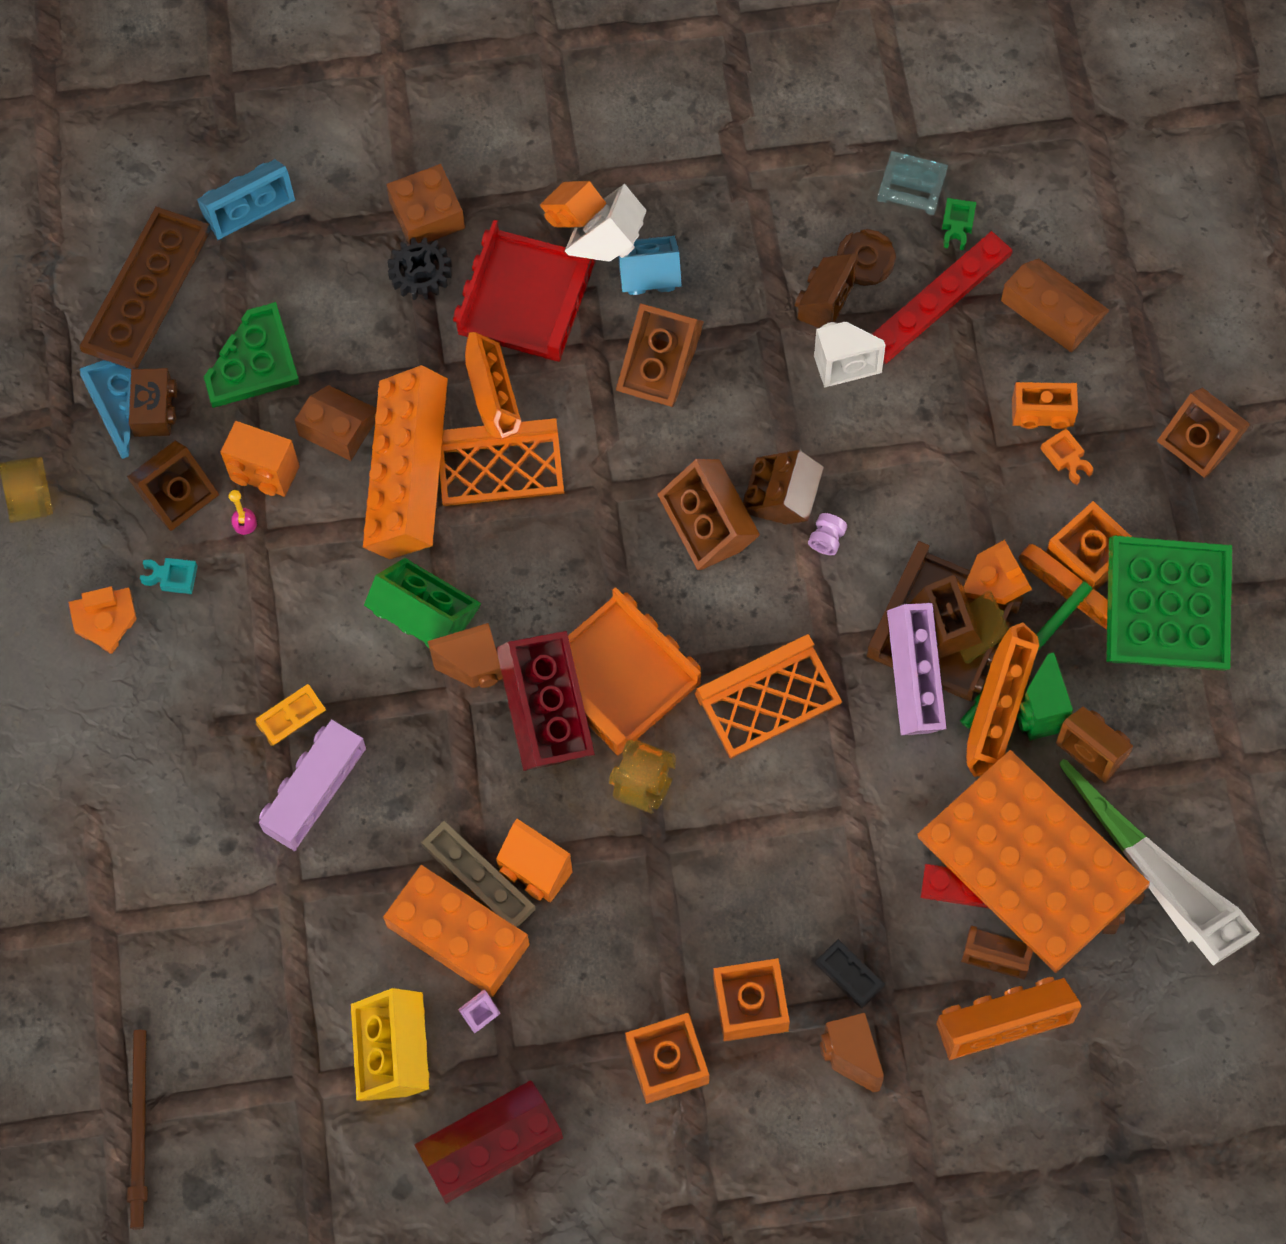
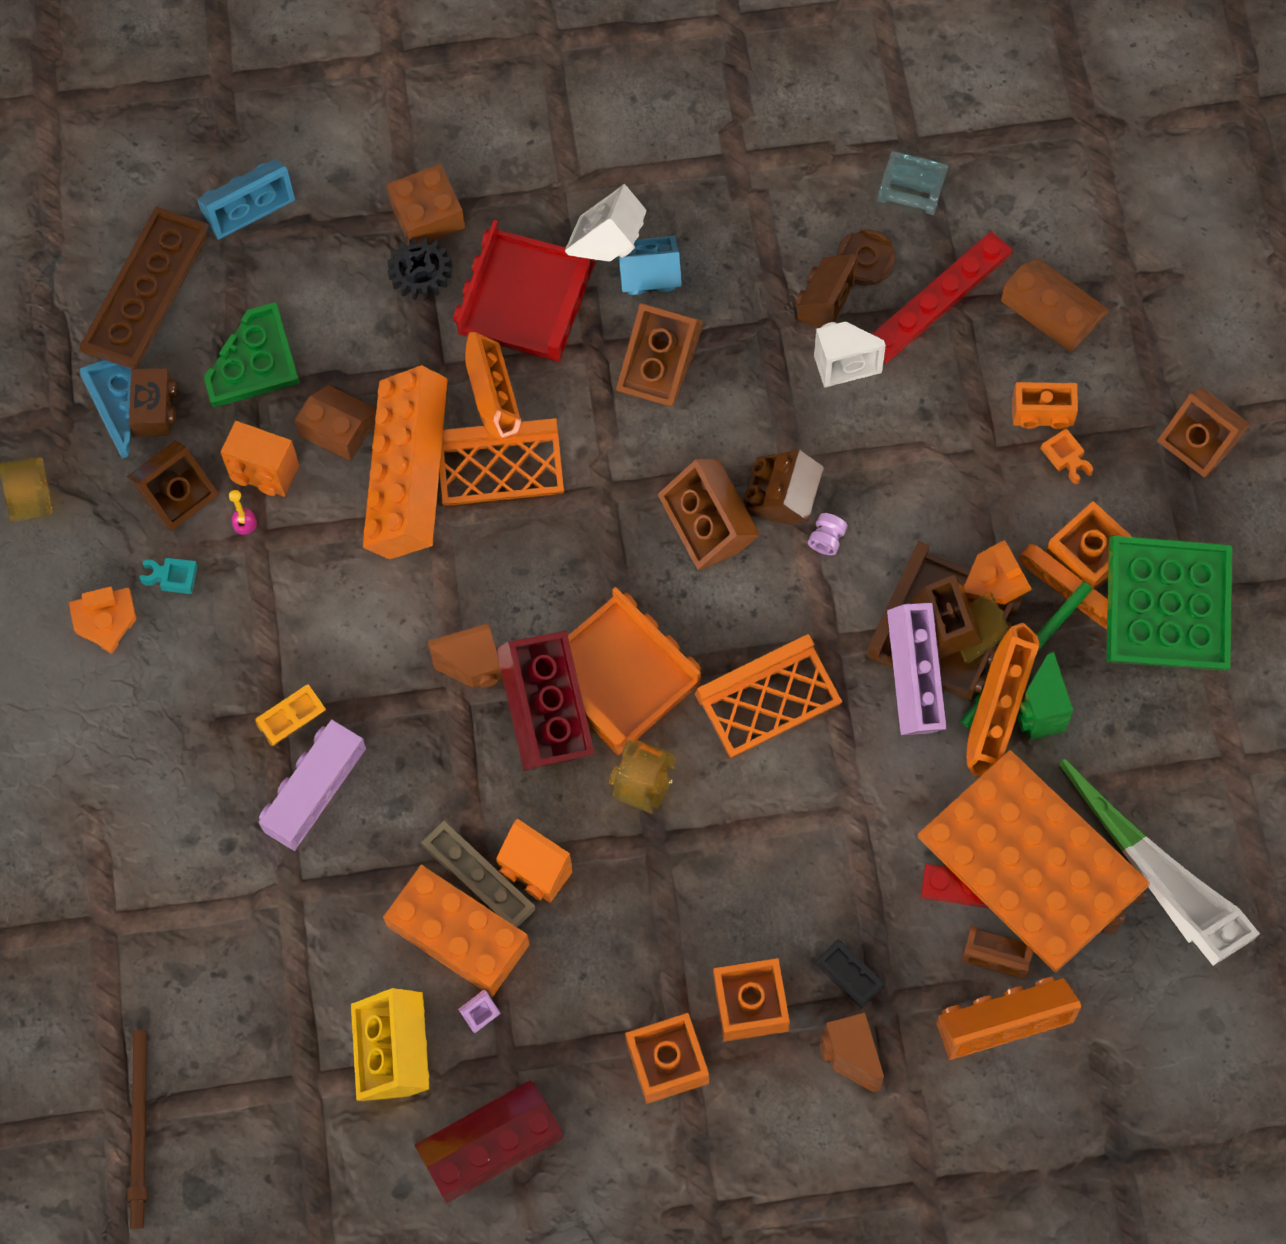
green slope [364,558,481,648] -> none
orange brick [540,181,607,227] -> none
green plate [942,198,976,251] -> none
dark orange slope [1056,706,1133,783] -> none

